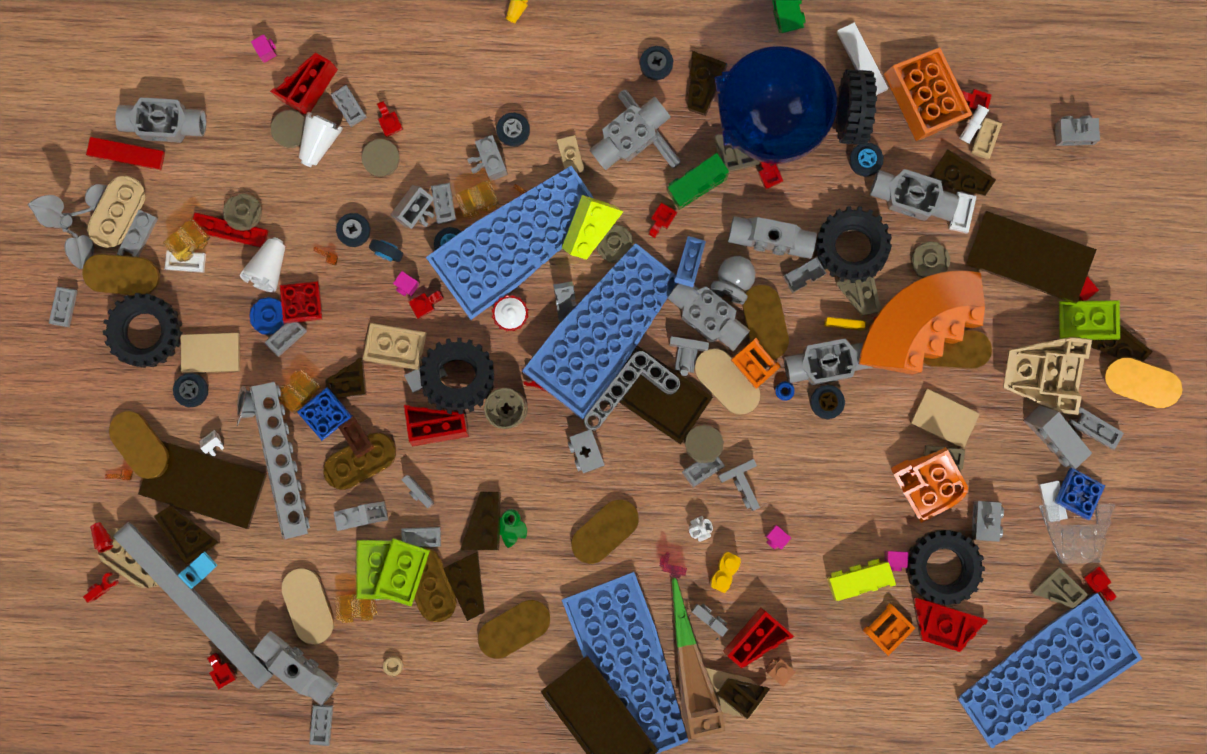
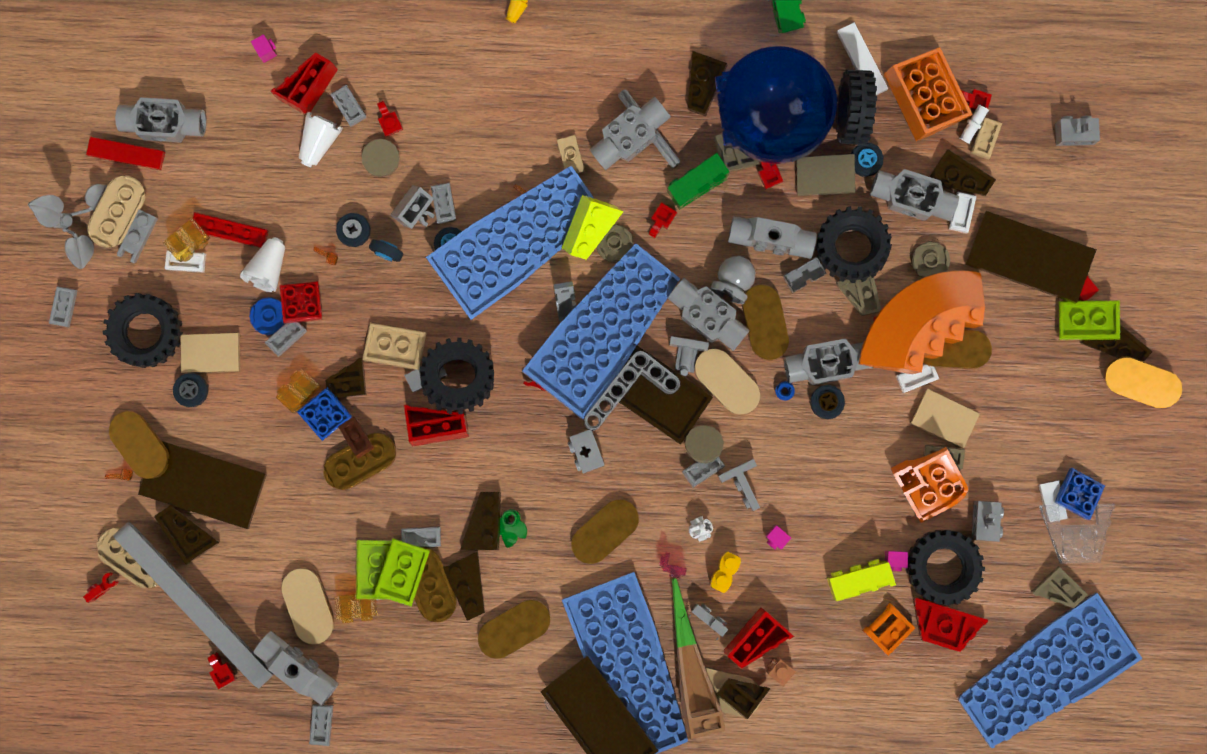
pearl gold tile [82,254,160,295] -> none
red cone [90,522,113,553] -> none
medium azure bracket [178,552,218,589] -> none
white tile [199,430,224,456] -> none
dark tan tile [223,193,262,231] -> none
light grey piece [236,386,255,426] -> none
light grey brick [249,382,310,539] -> none
dark tan tile [271,110,305,148] -> none
light grey bracket [333,501,388,531] -> none
tan tile [383,656,403,676] -> none
dark pink plate [393,271,420,297] -> none
light grey plate [401,475,435,508] -> none
red plate [408,291,444,319] -> none
clear yellow brick [455,180,499,219] -> none
light grey brick [467,135,508,181] -> none
dark tan wheel [484,388,528,429] -> none
white piece [492,295,529,332] -> none
black wheel [496,112,530,147] -> none
black wheel [640,46,674,80] -> none
medium blue plate [675,236,706,287] -> none
orange plate [731,337,781,389] -> none
yellow tile [824,317,866,331] -> none
tan wedge [1003,337,1092,415] -> none
light grey wedge [1023,405,1092,469] -> none
light grey hinge [1068,407,1124,450] -> none
red plate [1083,566,1117,602] -> none
none -> dark tan tile [797,154,855,196]
none -> white tile [896,364,939,393]

